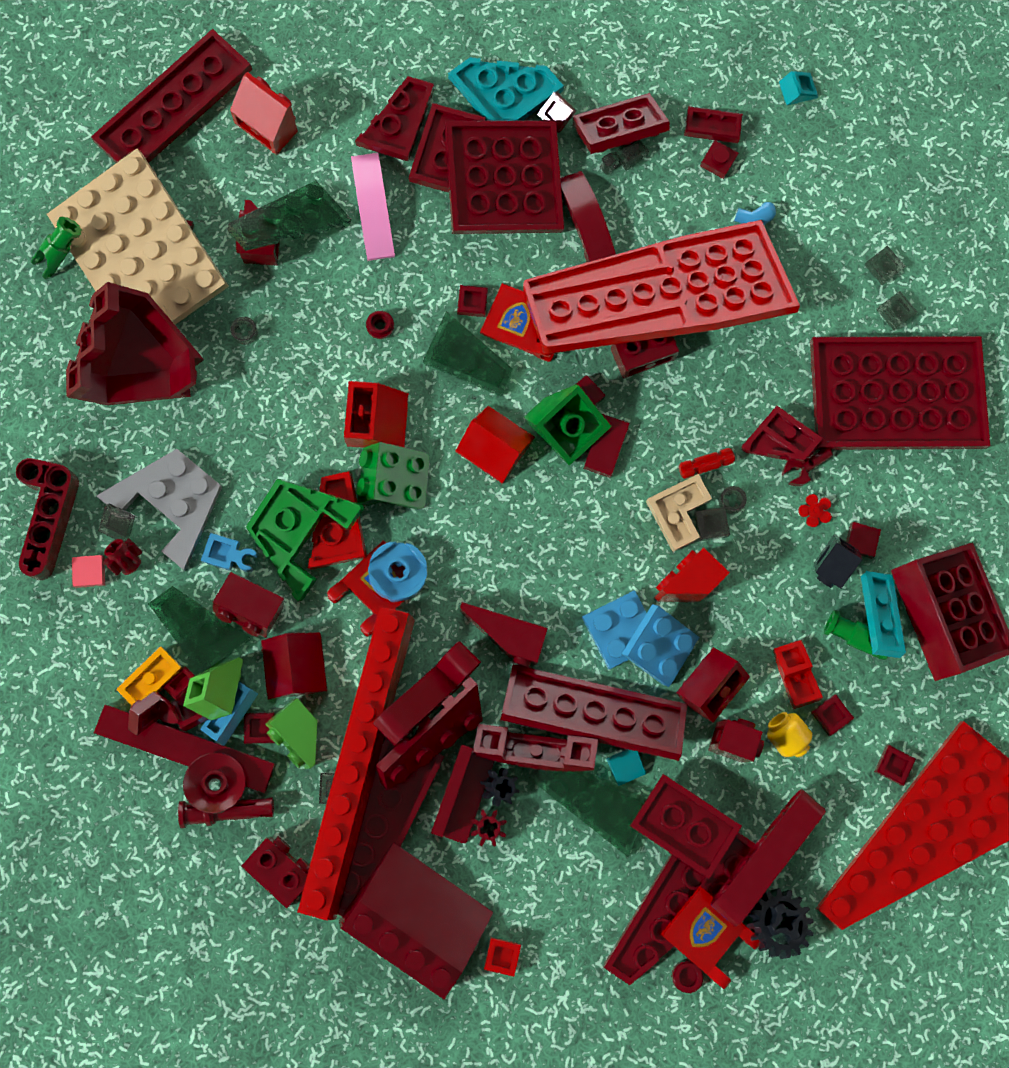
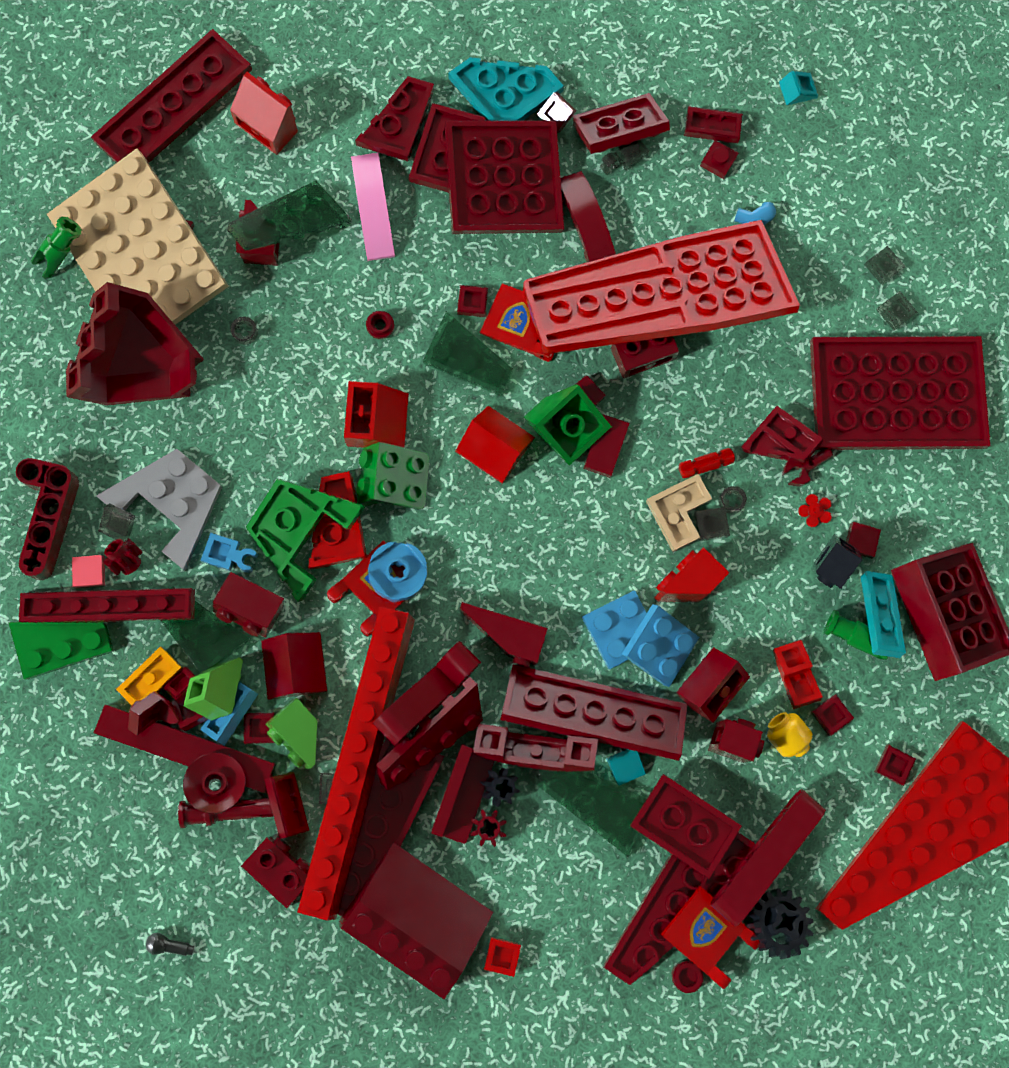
none -> green wing [8,622,114,680]
none -> dark red tile [19,588,195,622]
none -> pearl dark grey piece [146,932,195,956]
none -> dark red plate [264,771,310,839]

